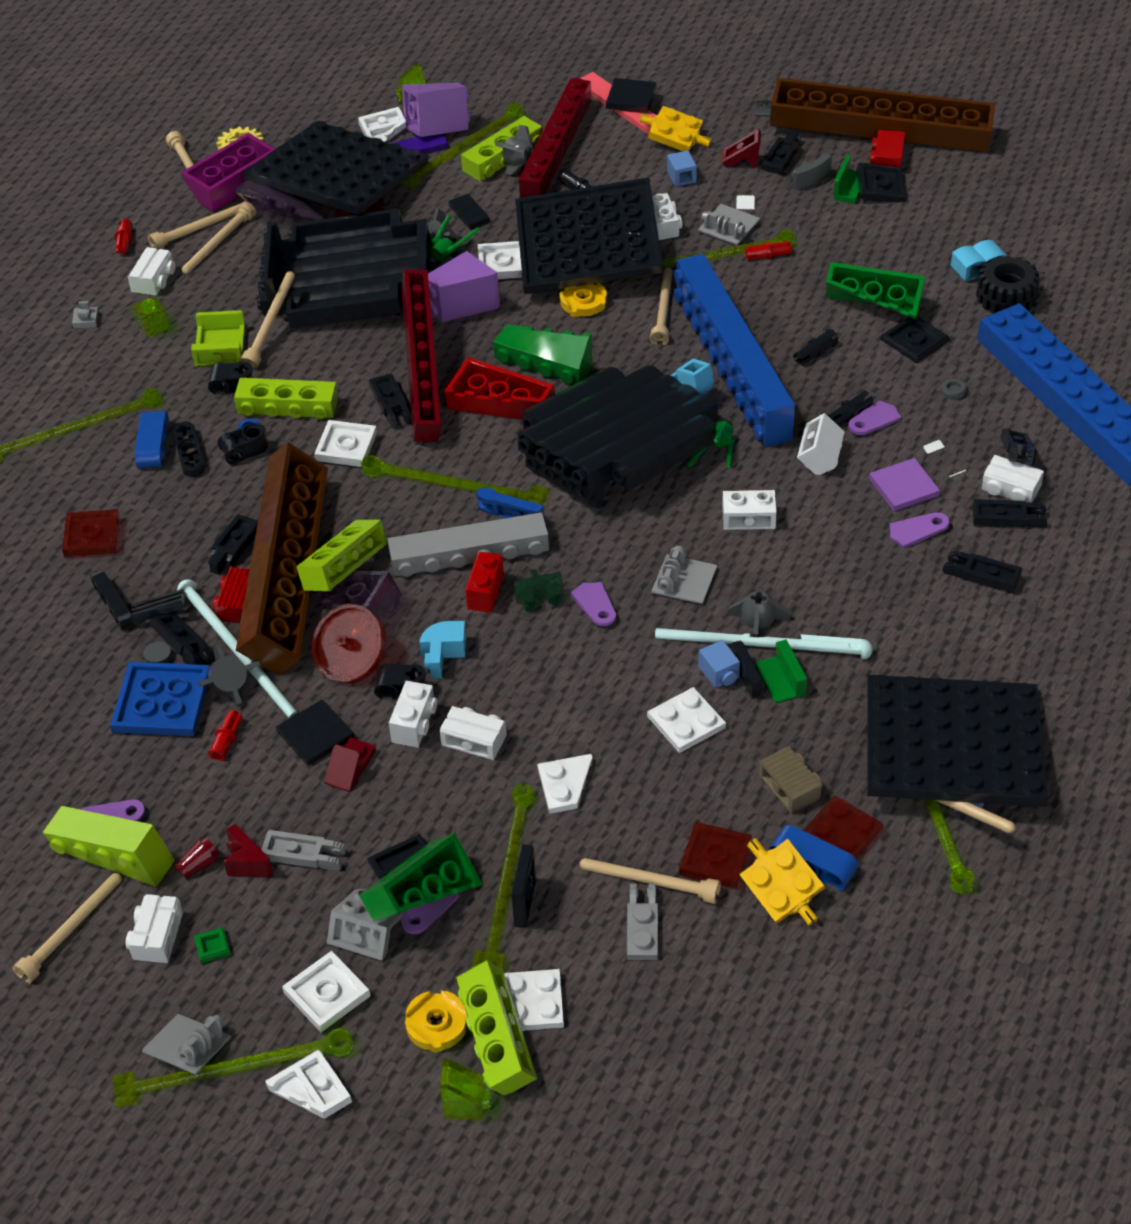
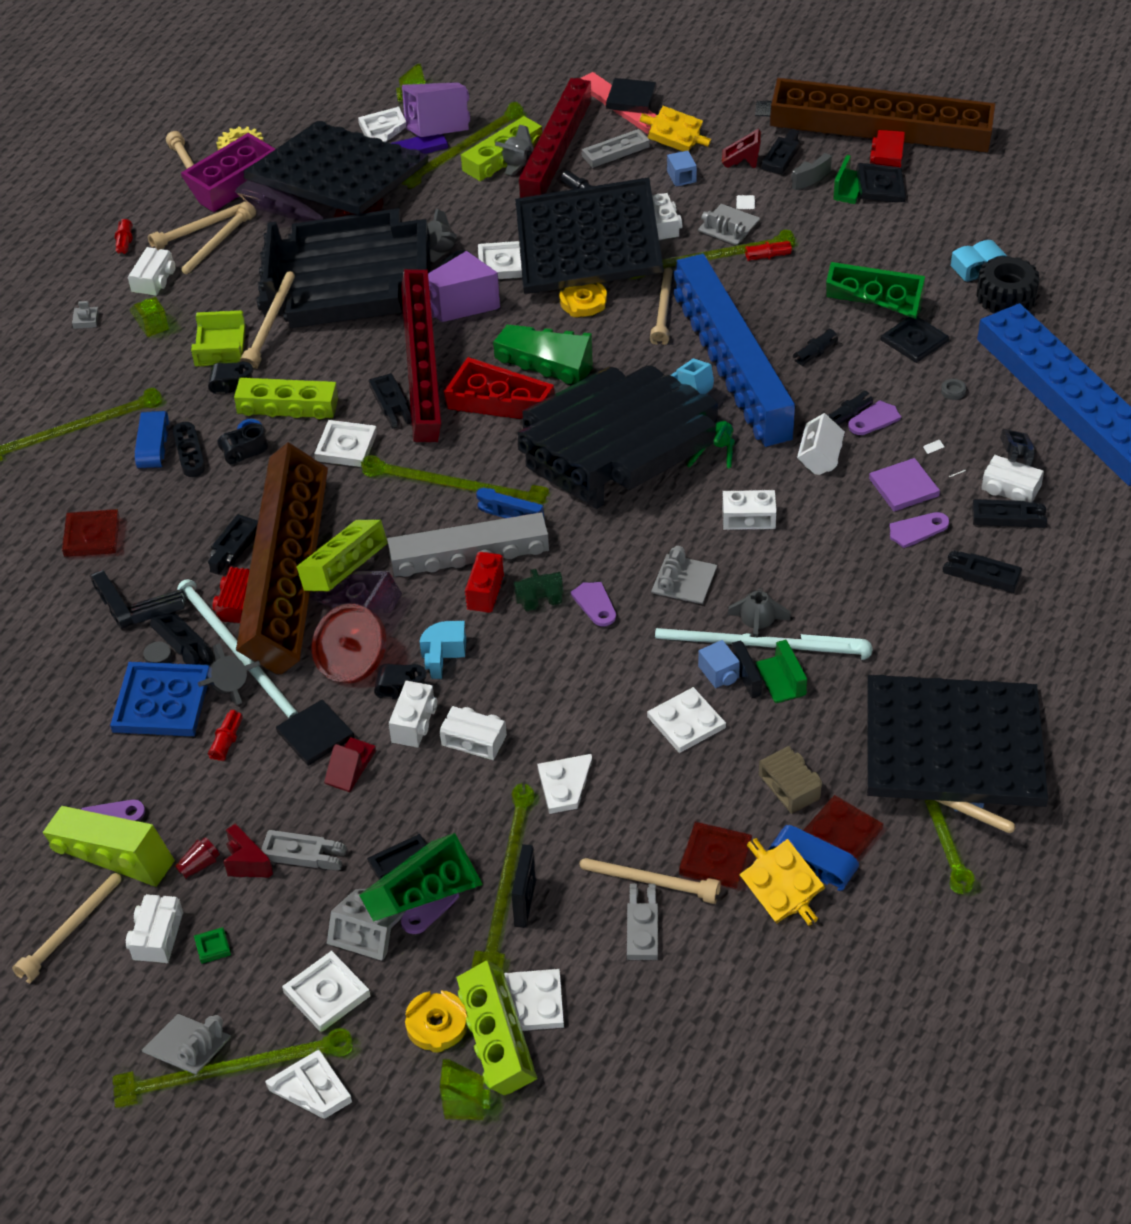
green plant [430,215,481,262] -> none
black tile [449,194,490,230] -> none
none -> light grey plate [582,129,650,168]

